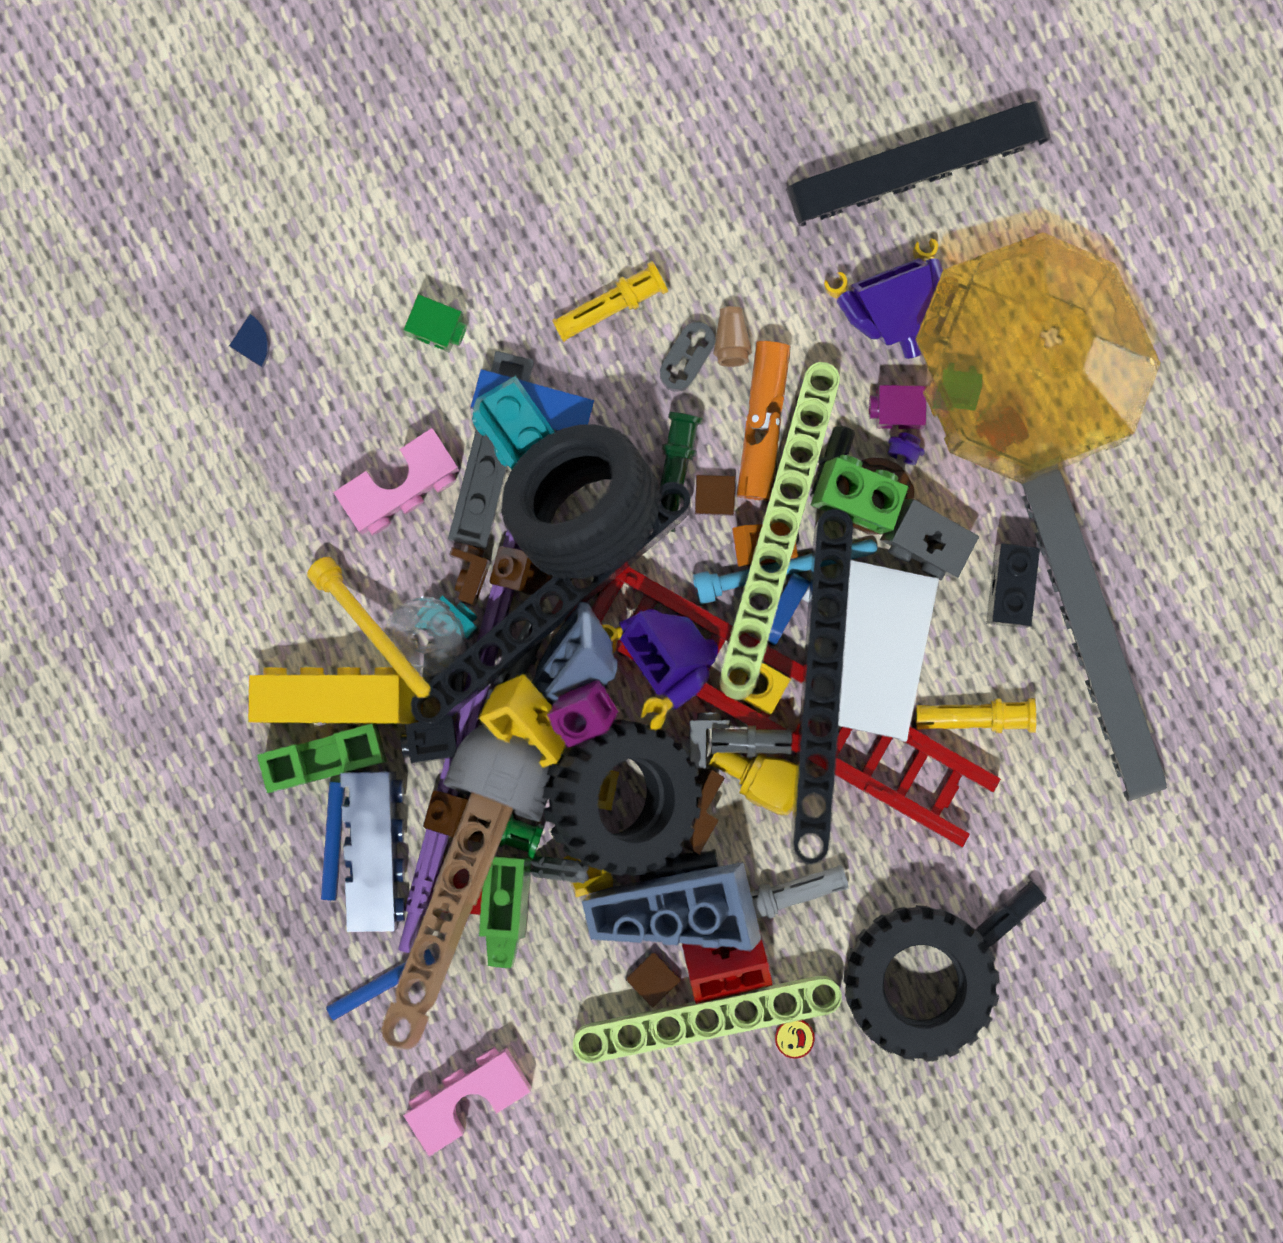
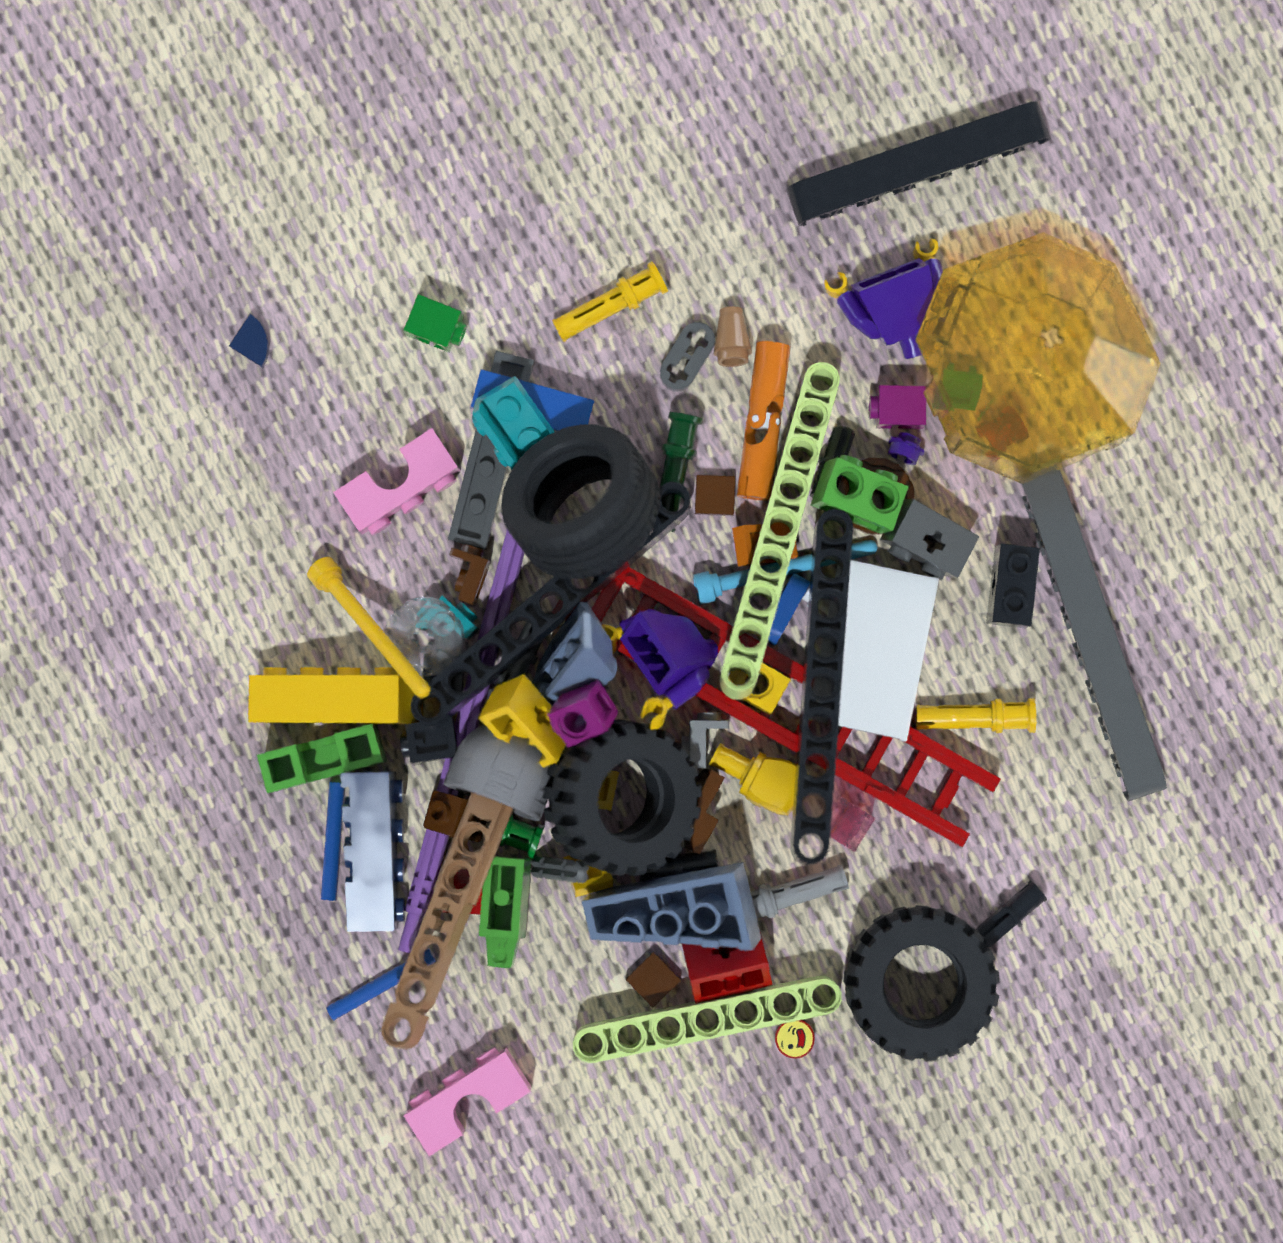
reddish brown bracket [490,546,553,599] -> none
dark grey pin [711,725,792,757] -> none
none -> clear pink brick [830,796,876,852]

